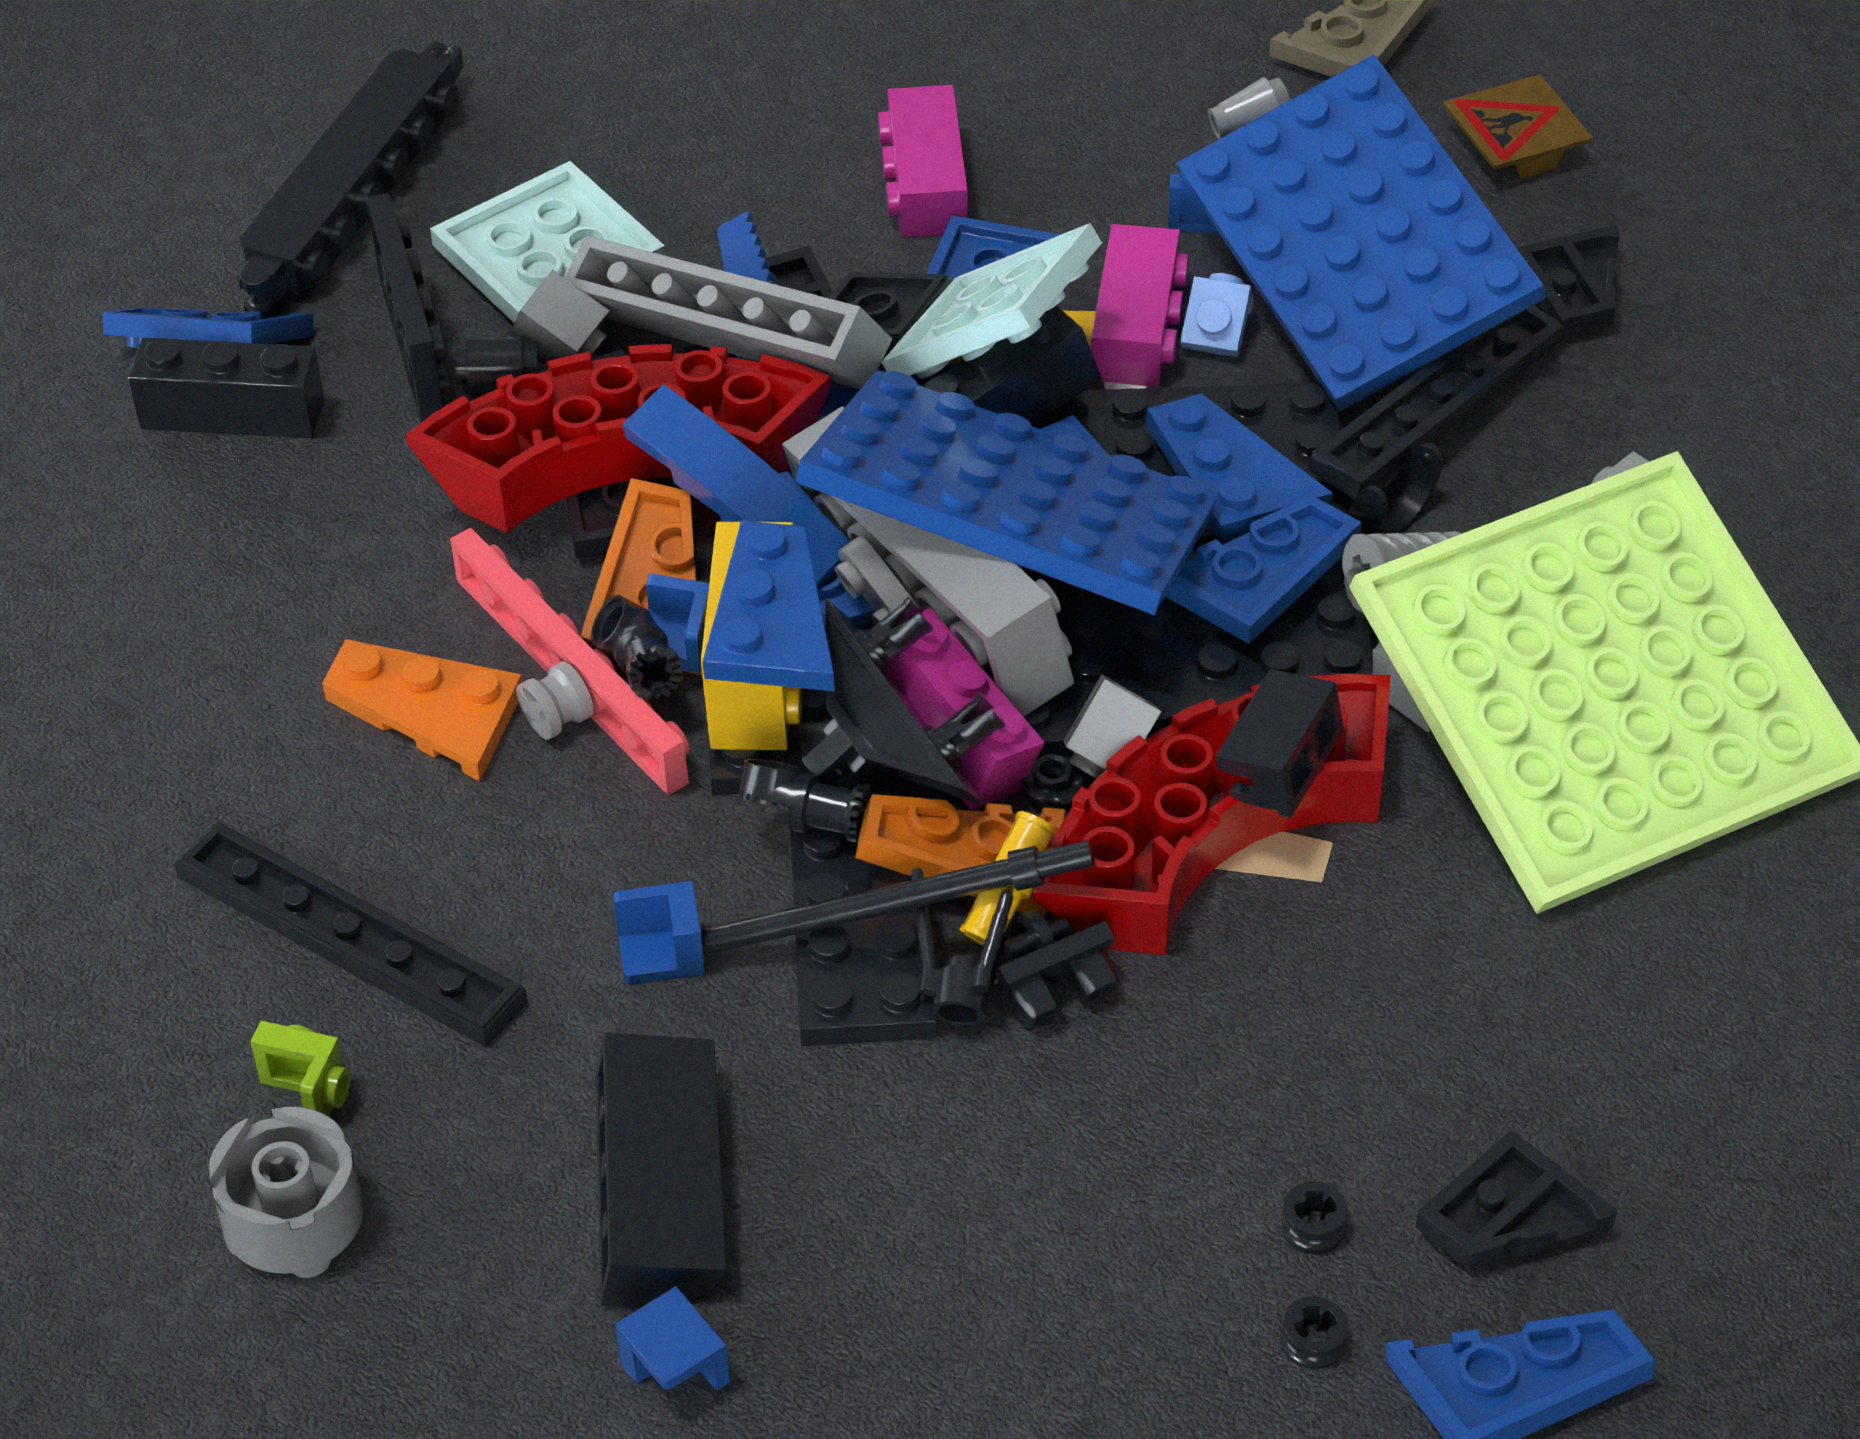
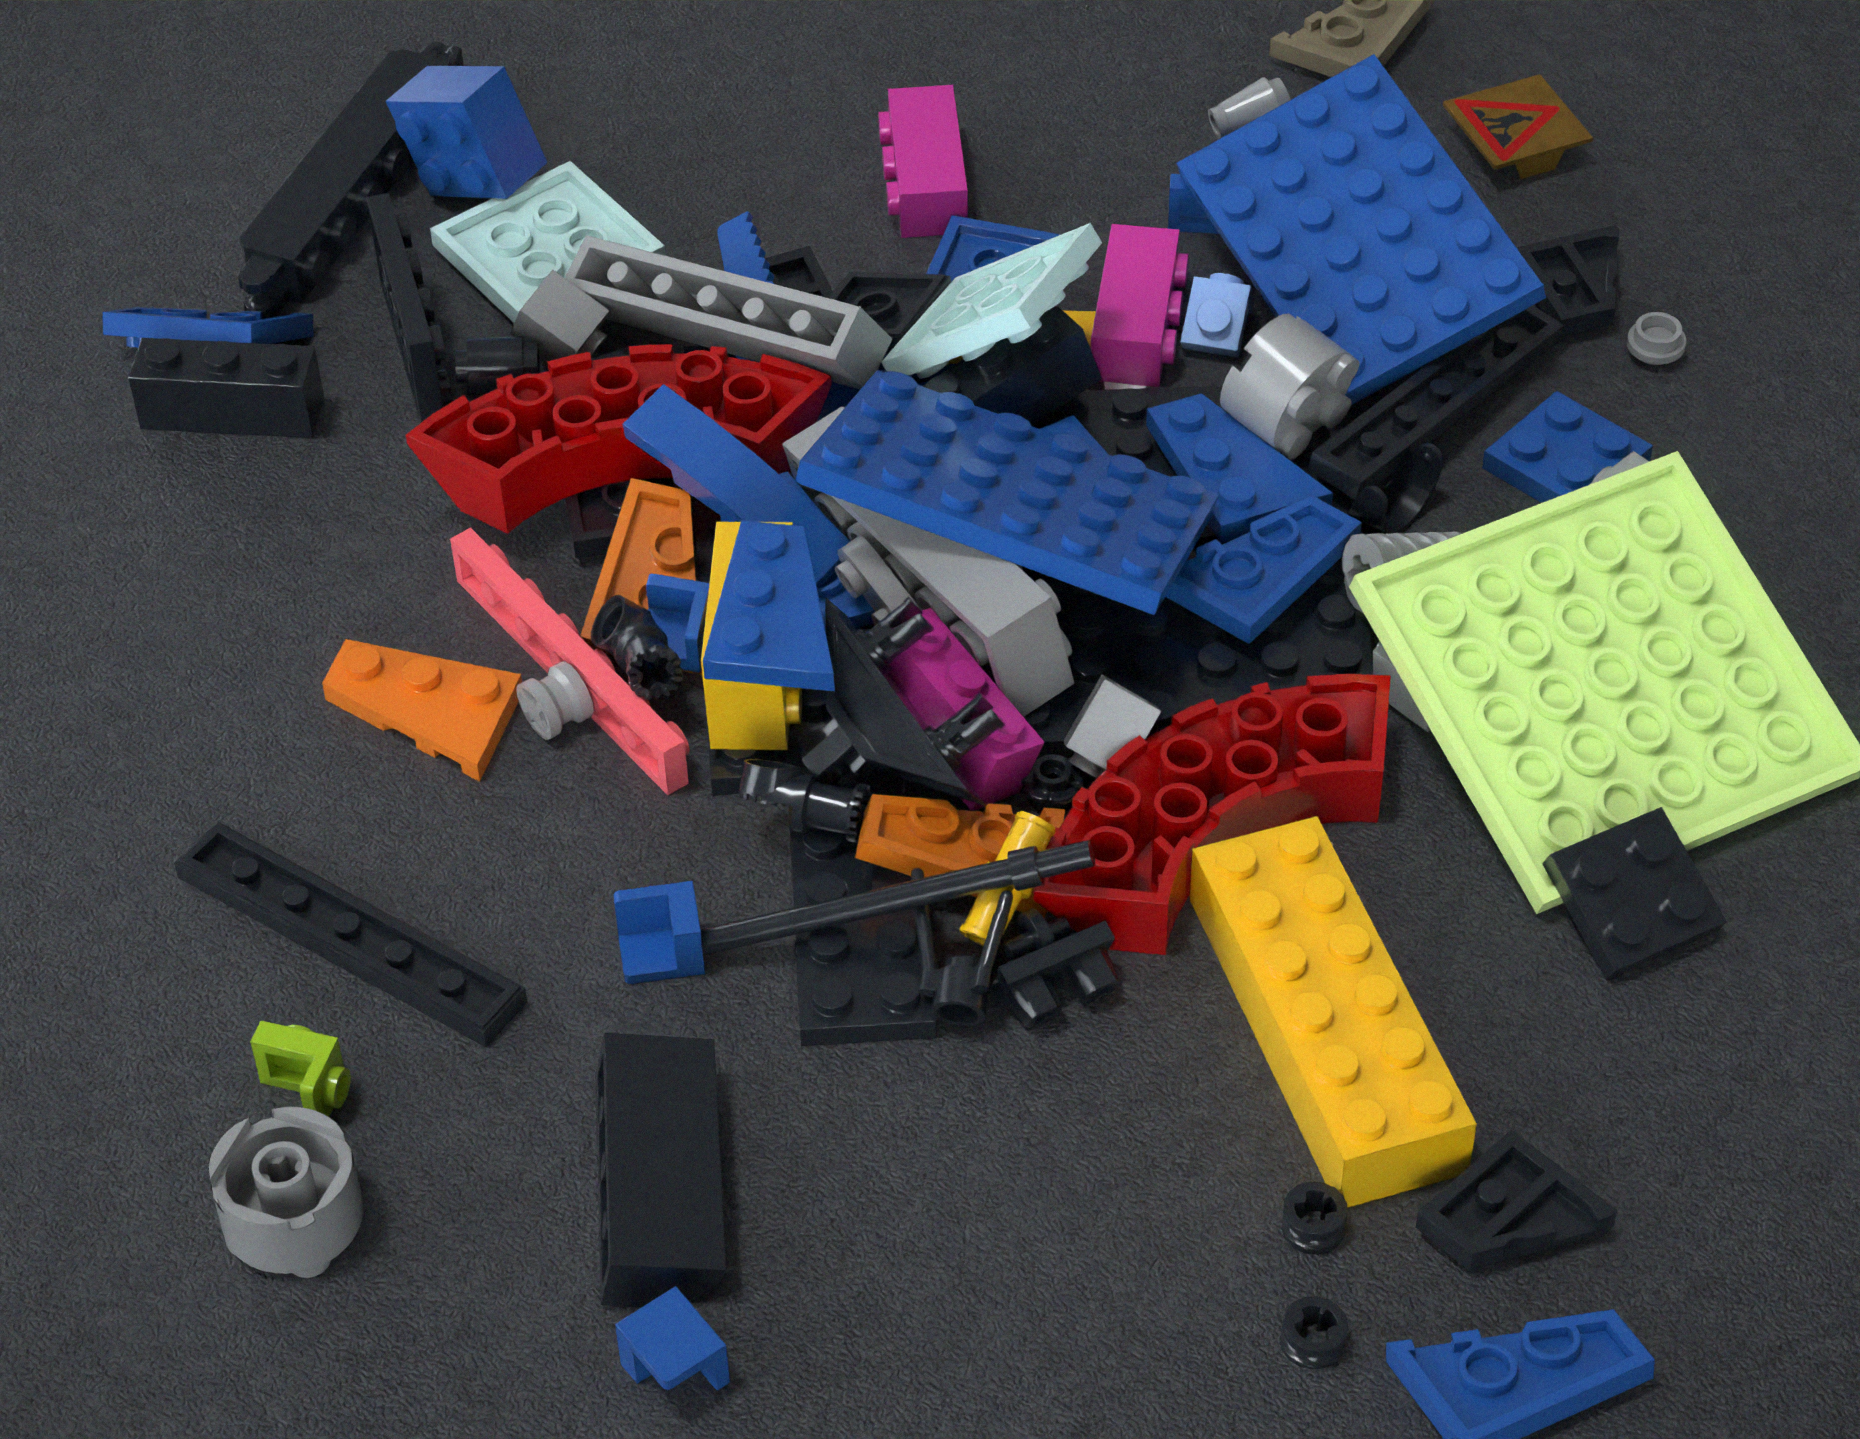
black hinge [1215,669,1344,818] -> none
none -> blue brick [385,66,547,199]
none -> yellow brick [1190,816,1477,1208]
none -> light grey brick [1220,314,1360,460]
none -> blue plate [1482,391,1653,503]
none -> black plate [1542,807,1727,980]
none -> light grey plate [1627,312,1686,365]

